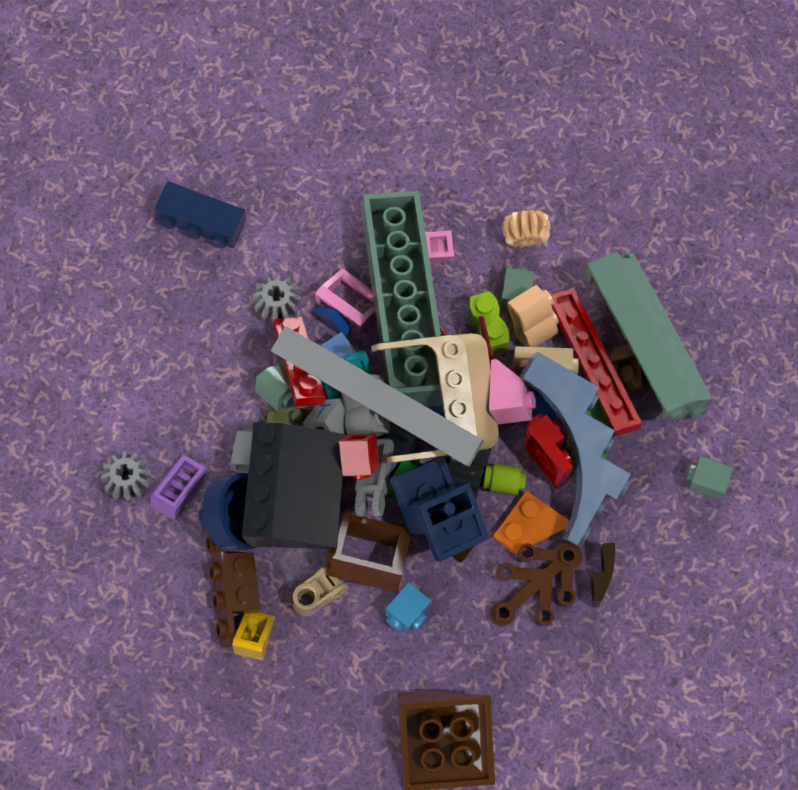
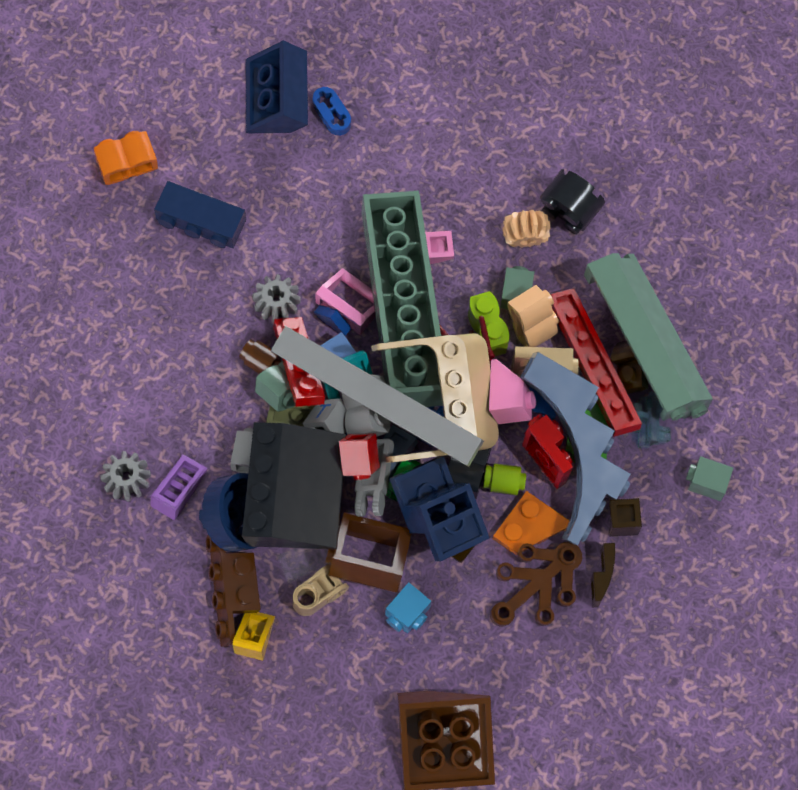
none -> orange brick [93,131,158,185]
none -> reddish brown brick [239,339,282,374]
none -> dark blue slope [246,40,308,134]
none -> blue beam [313,87,351,136]
none -> black brick [540,169,605,235]
none -> dark brown panel [609,498,642,537]
none -> clear light blue hips [633,391,671,449]

